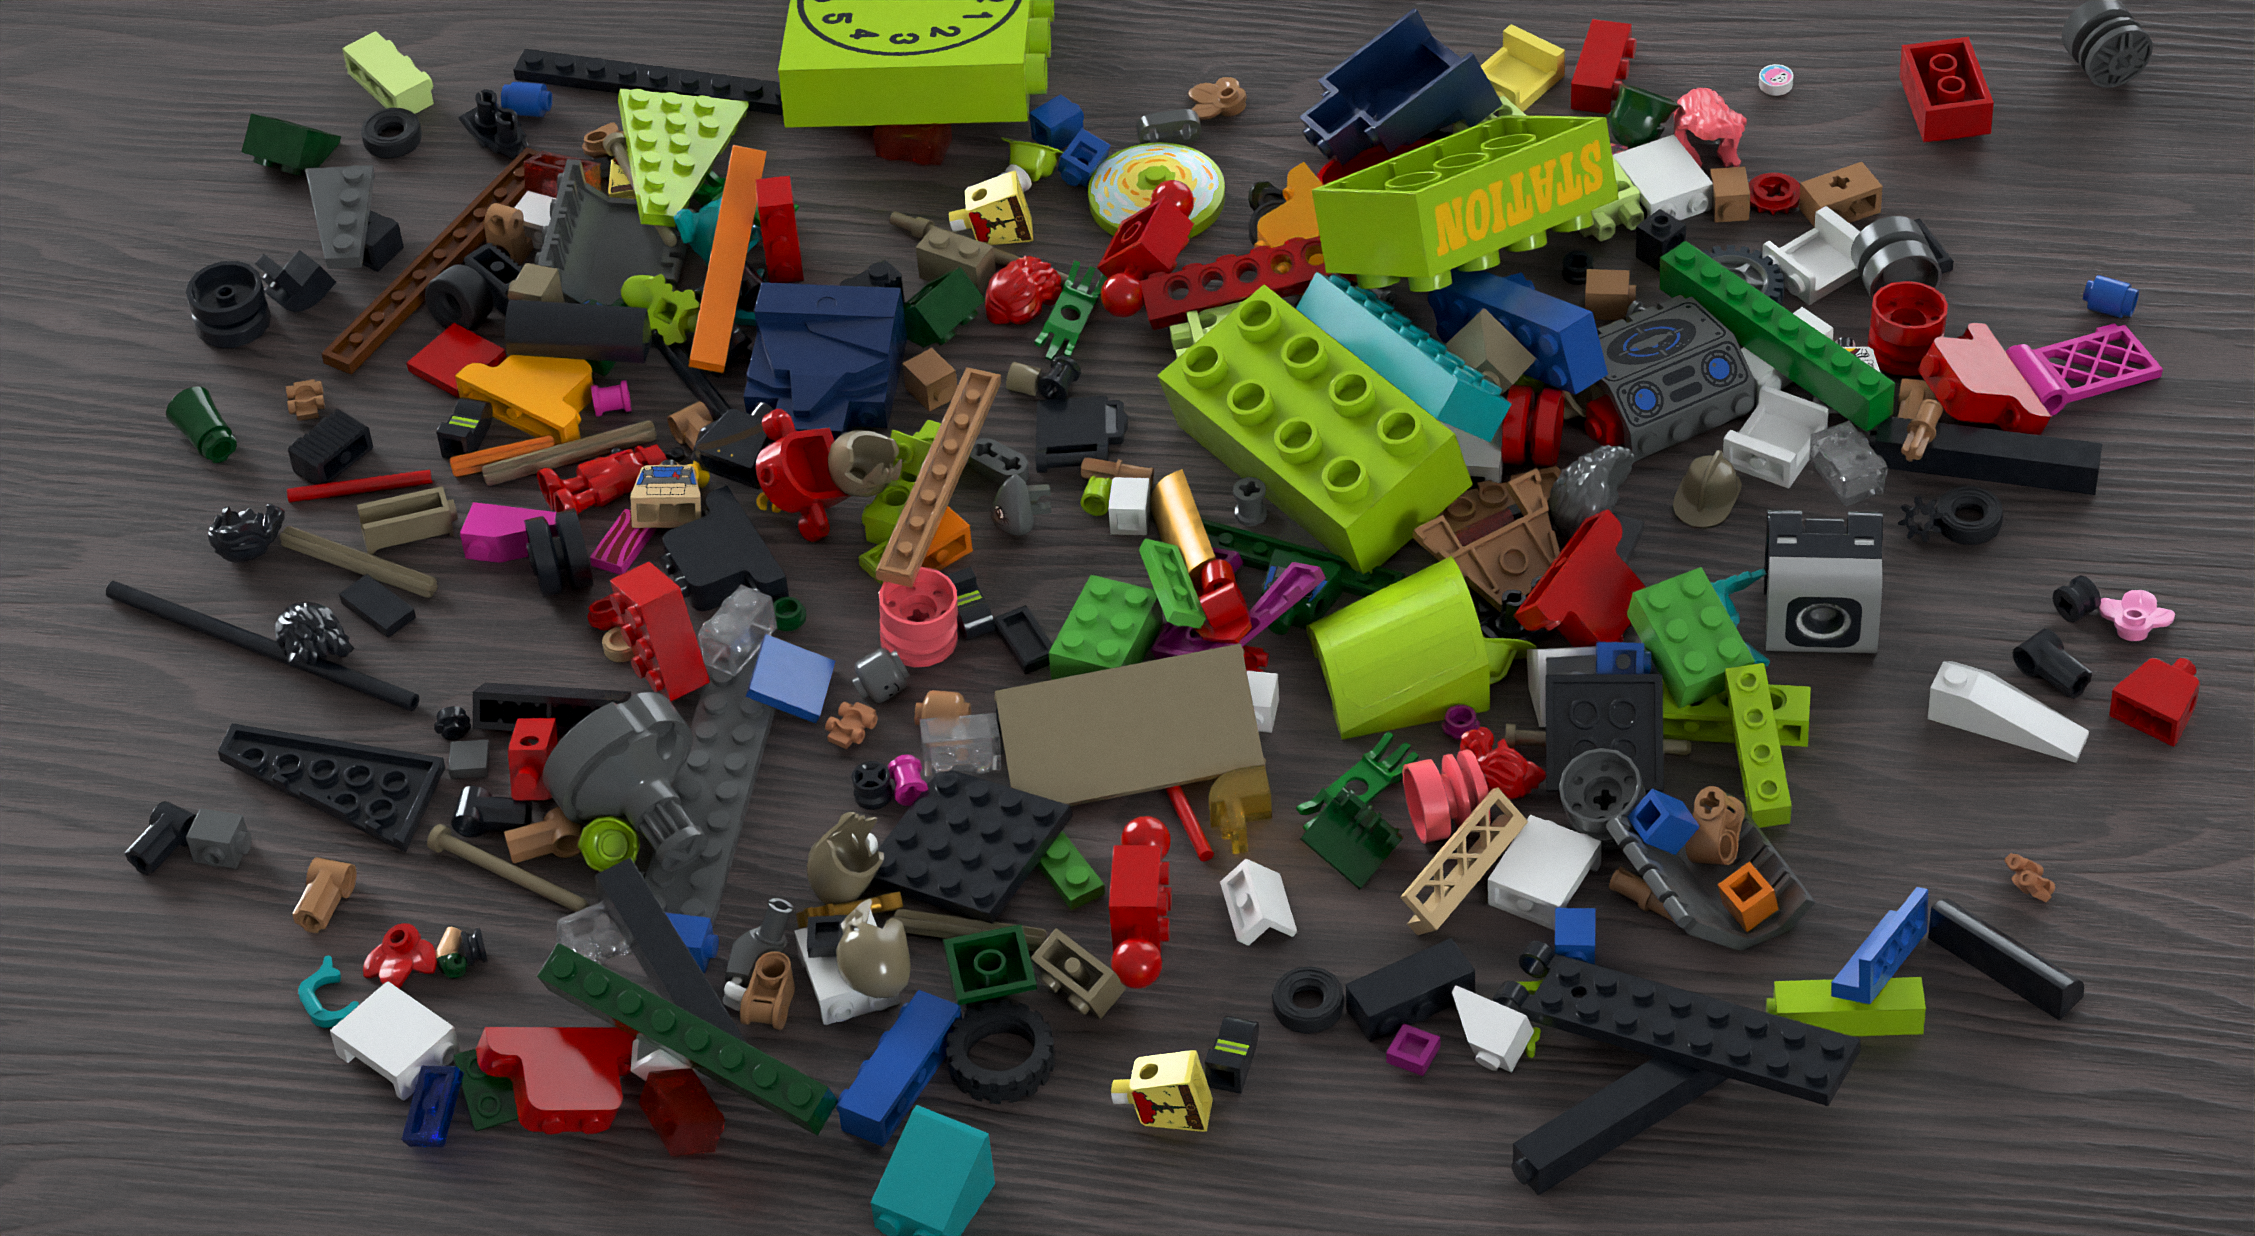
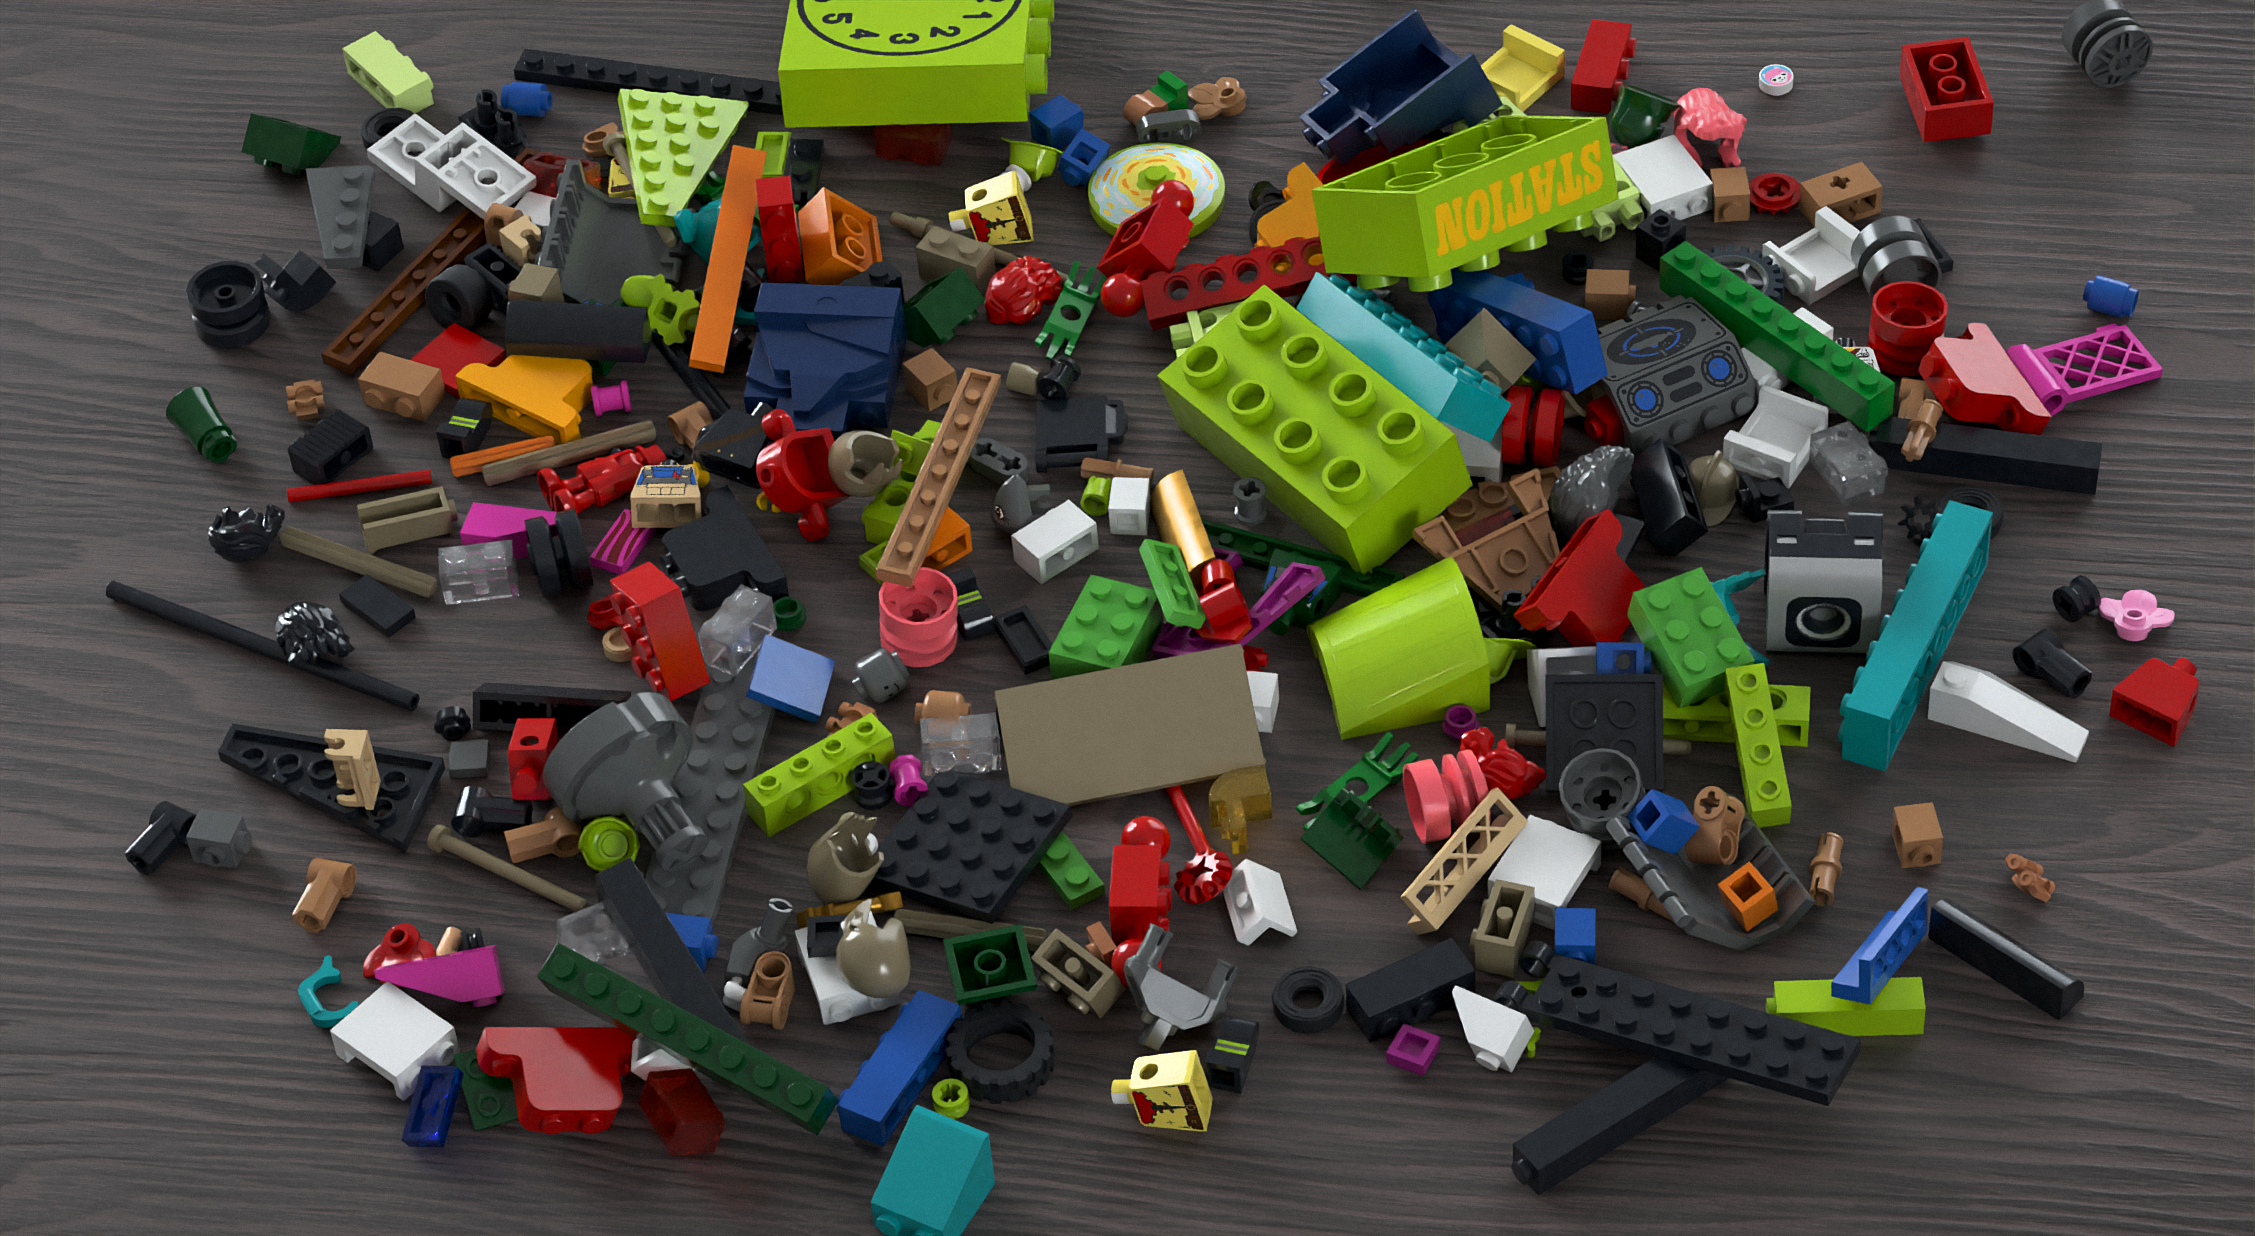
none -> tan hinge [324,729,381,810]
none -> medium nougat brick [358,351,446,422]
none -> white bracket [367,114,536,219]
none -> dark pink slope [374,945,505,1007]
none -> clear brick [439,540,519,605]
none -> tan hinge [499,214,542,268]
none -> lime brick [743,713,896,837]
none -> lime tile [755,132,792,179]
none -> black hinge [784,139,825,208]
none -> orange slope [798,187,883,286]
none -> lime bush [932,1078,970,1119]
none -> white brick [1011,500,1099,584]
none -> nougat plate [1085,921,1116,970]
none -> leg [1123,70,1189,132]
none -> dark grey connector [1124,923,1241,1051]
none -> red gear [1173,848,1233,904]
none -> dark tan brick [1469,879,1535,978]
none -> black brick [1630,438,1708,556]
none -> black bracket [1735,472,1794,523]
none -> medium nougat pin [1808,832,1843,906]
none -> teal brick [1837,500,1993,772]
none -> medium nougat brick [1892,802,1943,868]

